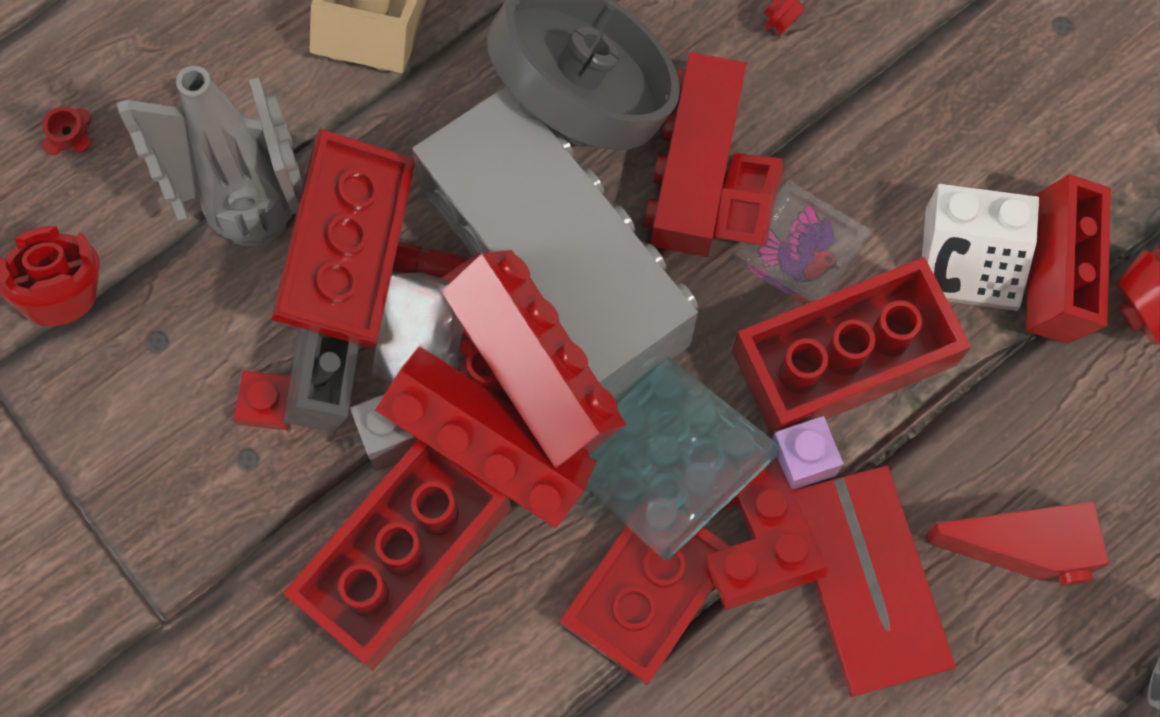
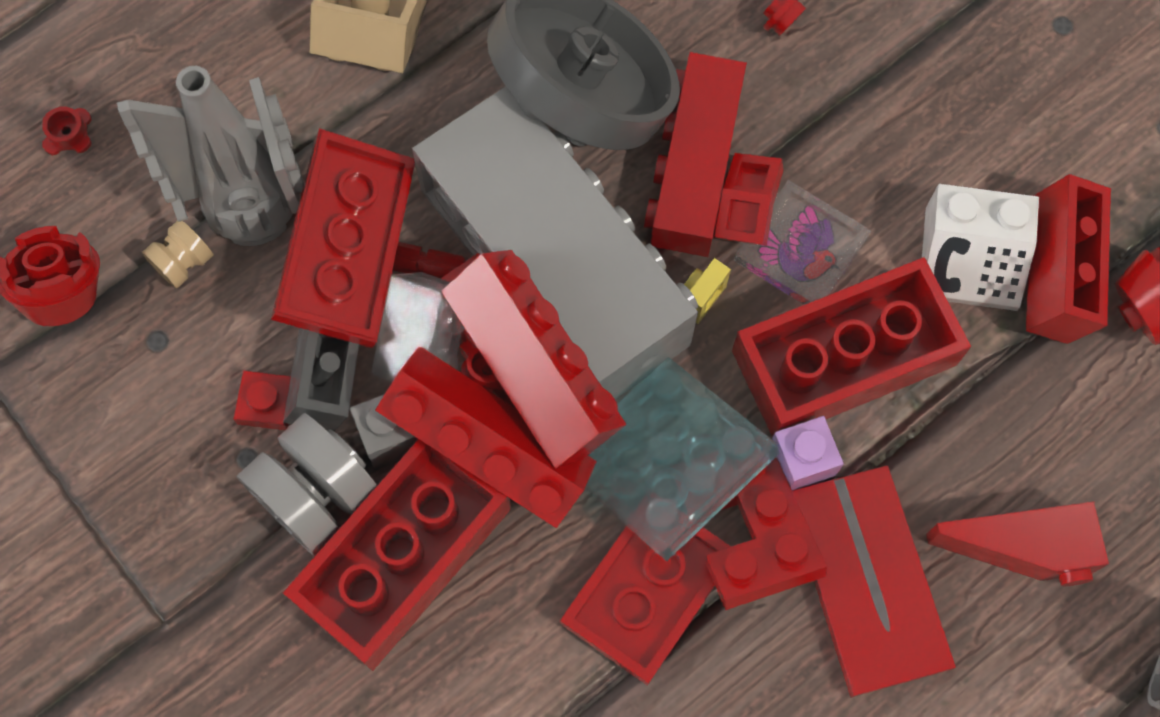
none -> tan wheel [142,221,214,289]
none -> light grey wheel [236,413,377,557]
none -> light yellow plate [684,258,731,324]

